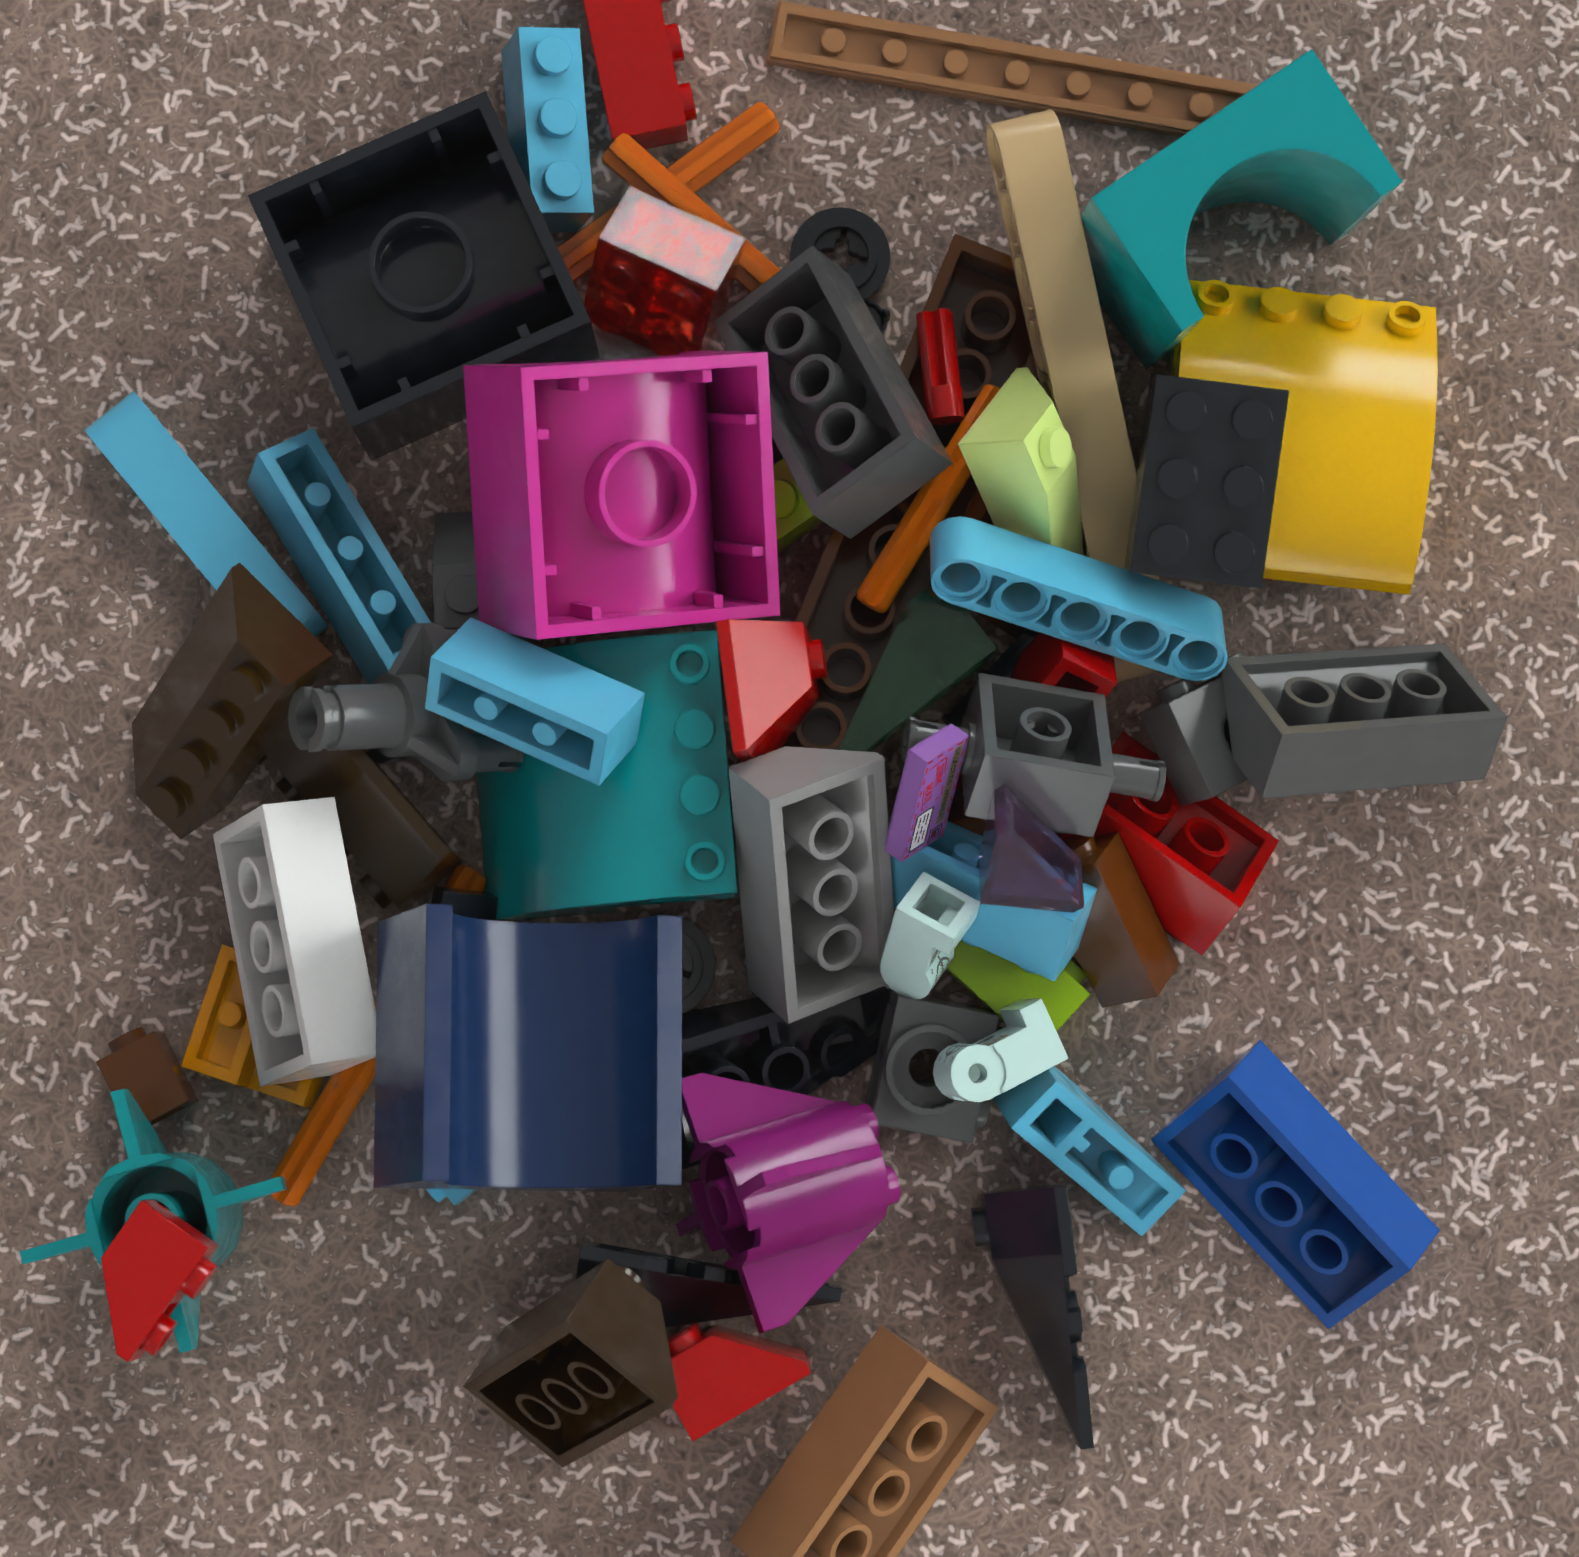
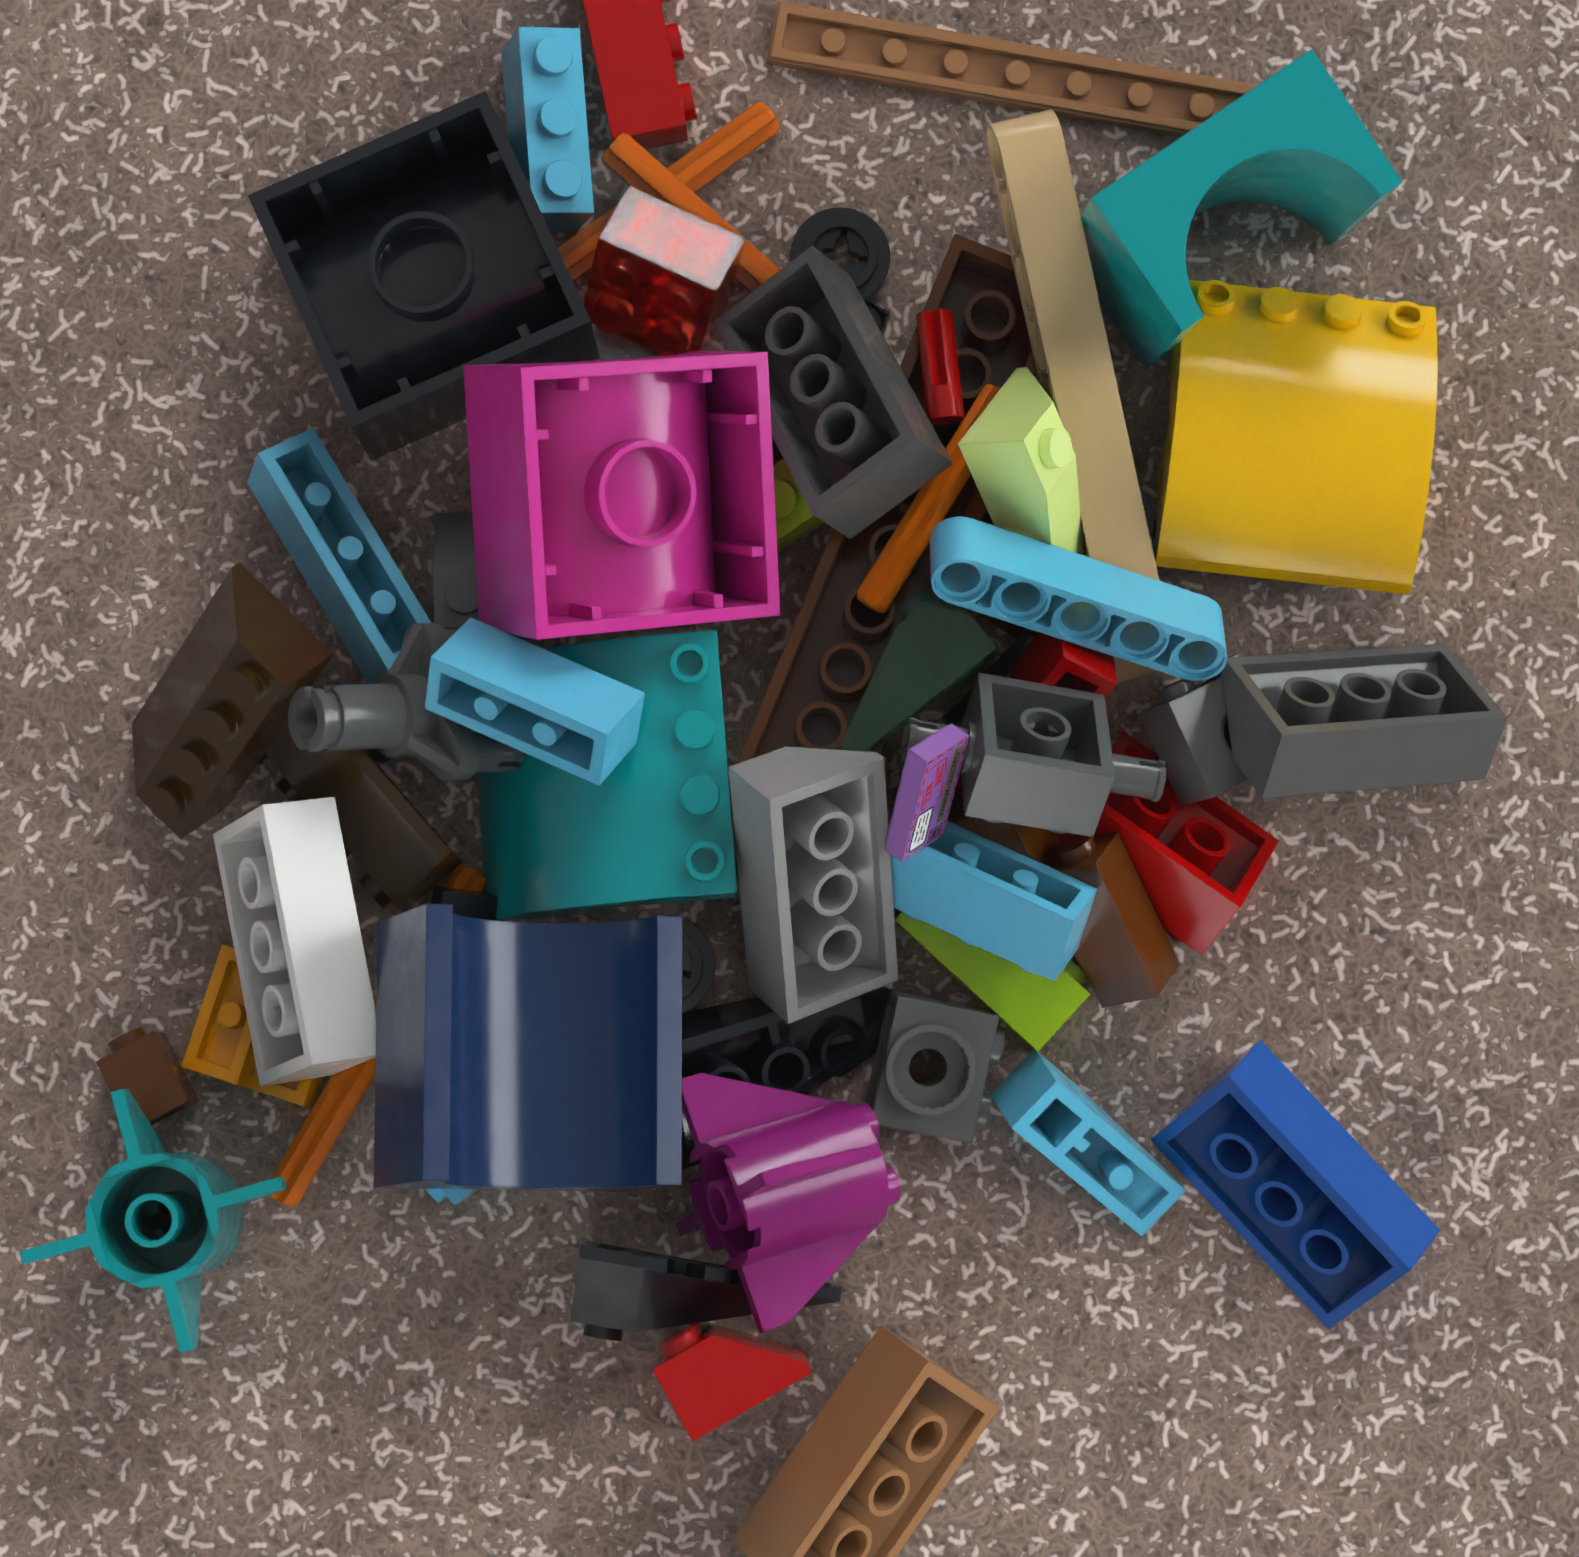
medium azure beam [84,391,329,637] -> none
red slope [101,1199,219,1362] -> none
dark brown slope [463,1259,678,1468] -> none
slope [716,619,828,762] -> none
light aqua leg [880,872,981,999] -> none
light aqua leg [933,999,1069,1103] -> none
black wedge [971,1184,1094,1450] -> none
clear purple slope [978,785,1084,913] -> none
black brick [1125,373,1289,589] -> none

